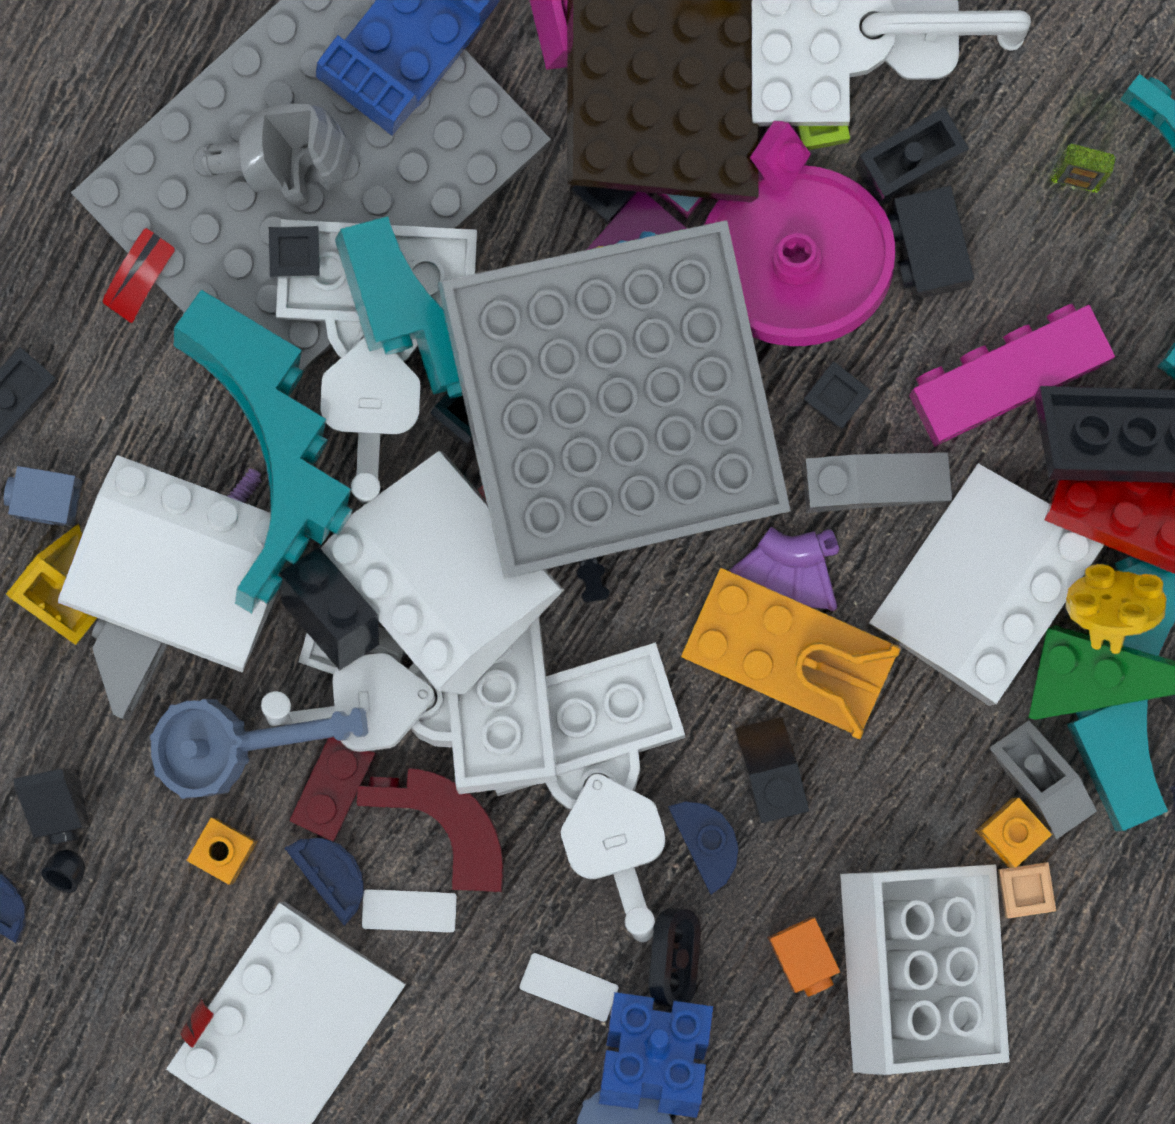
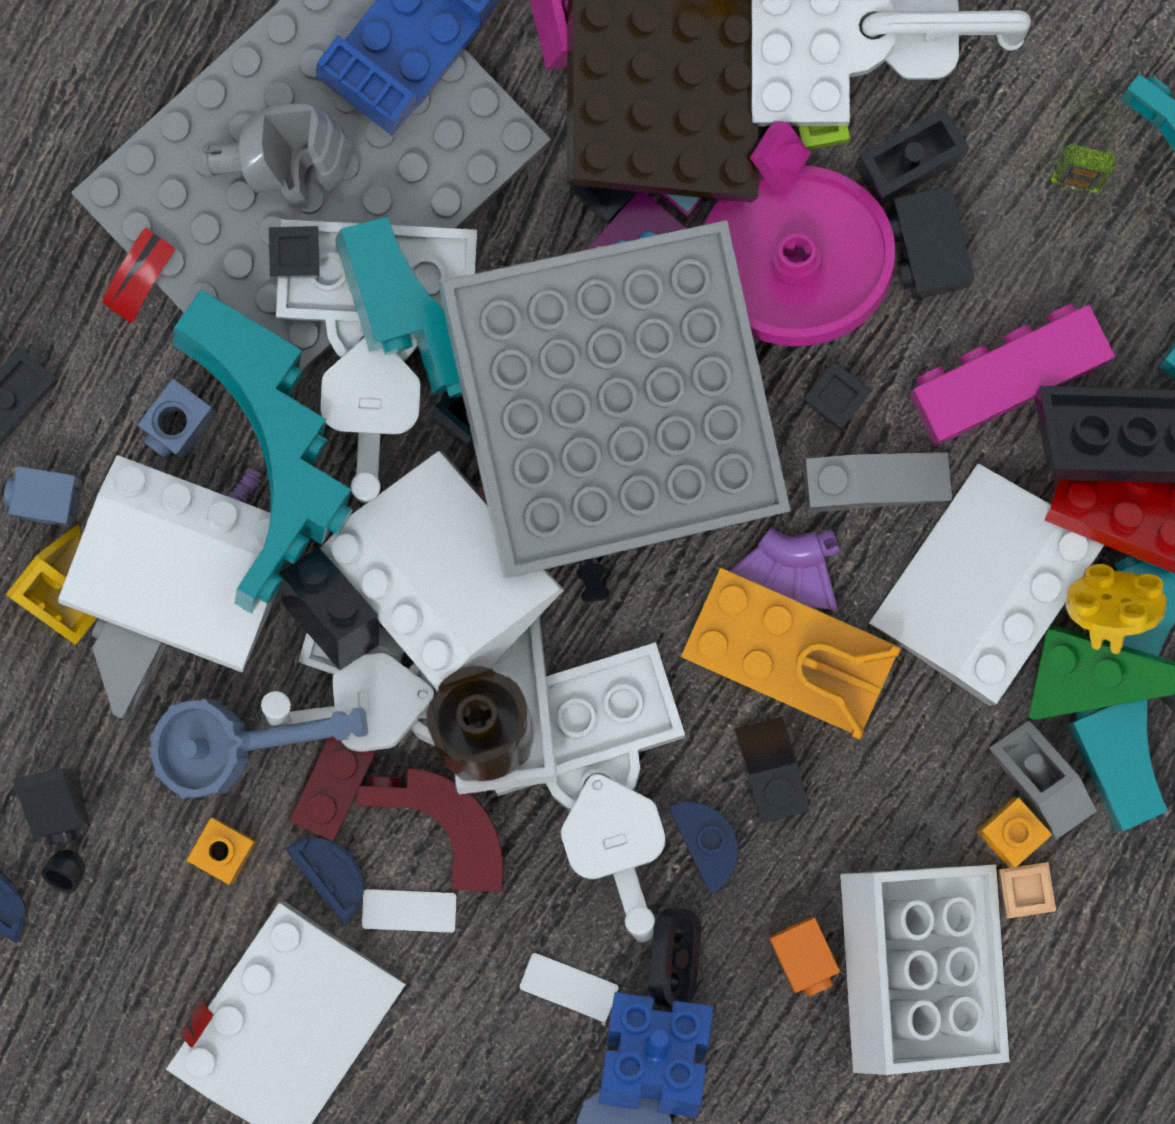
none -> sand blue brick [137,379,217,460]
none -> dark brown brick [426,666,534,781]

